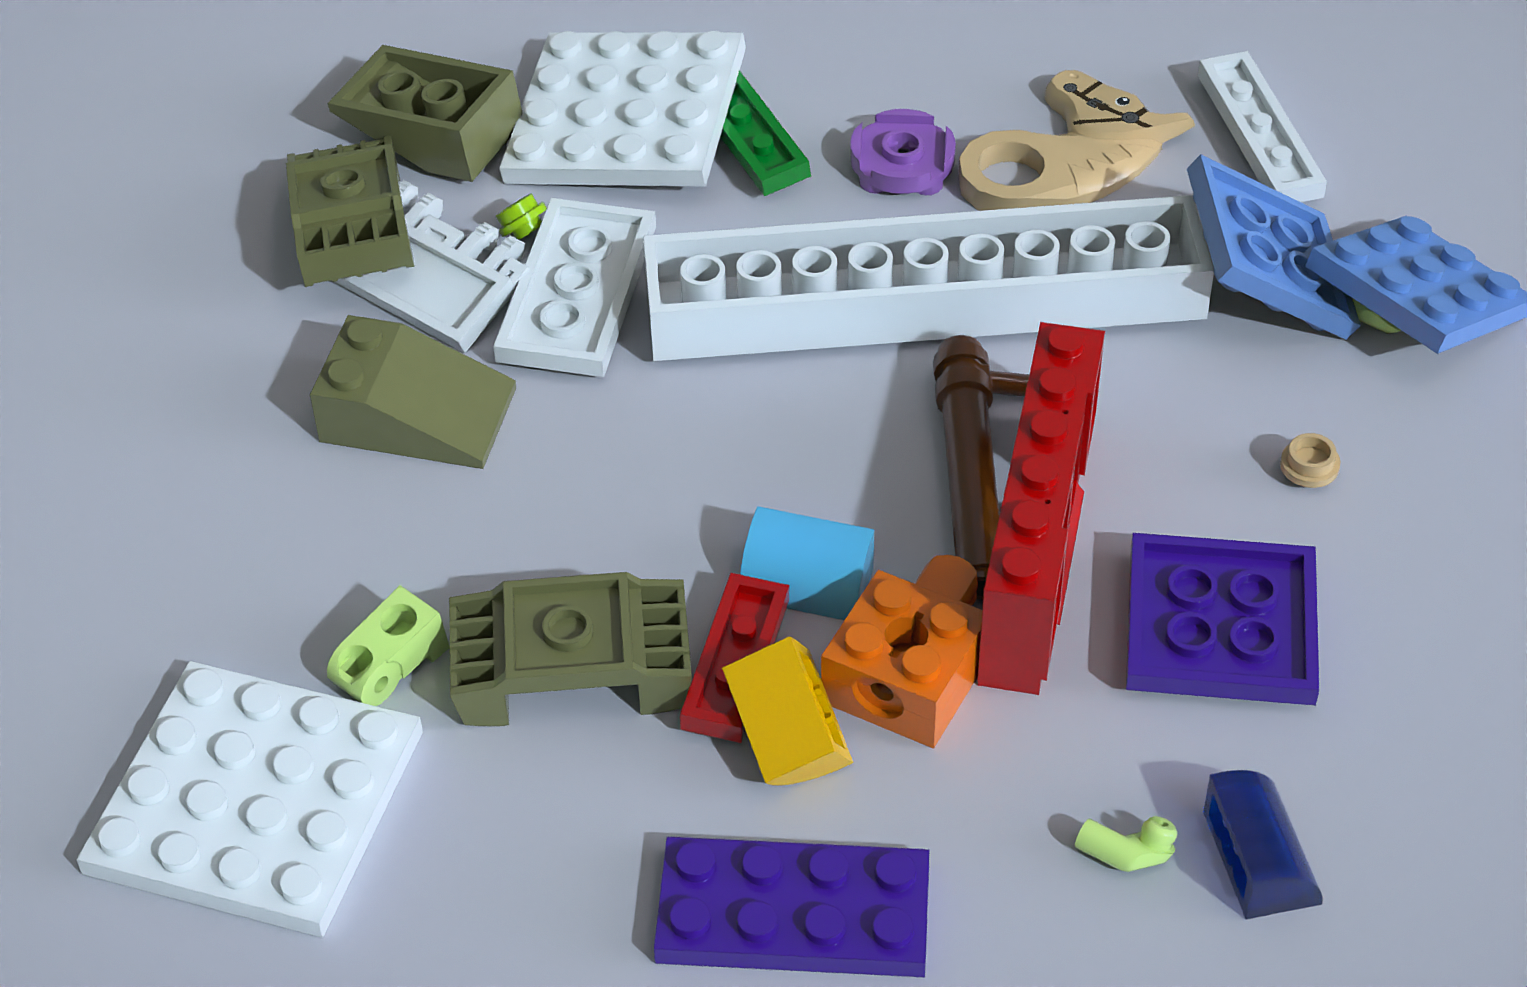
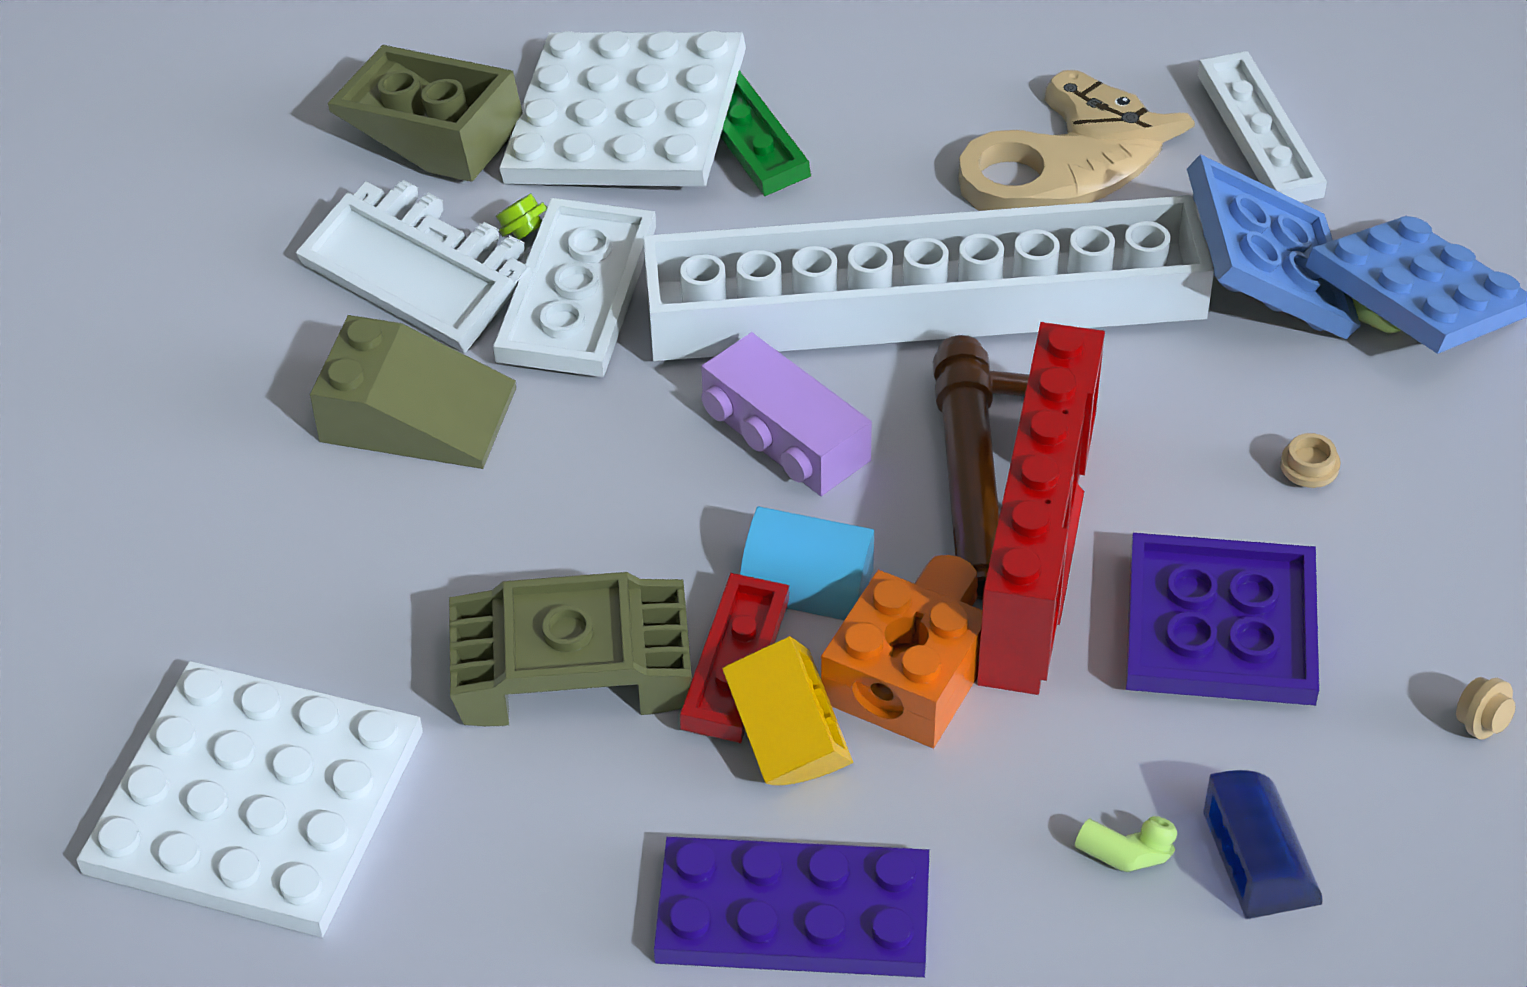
olive plate [286,135,415,287] -> none
yellowish green leg [327,585,450,706] -> none
medium lavender plate [850,109,956,196] -> none
none -> lavender brick [701,332,872,496]
none -> tan plate [1456,677,1516,740]

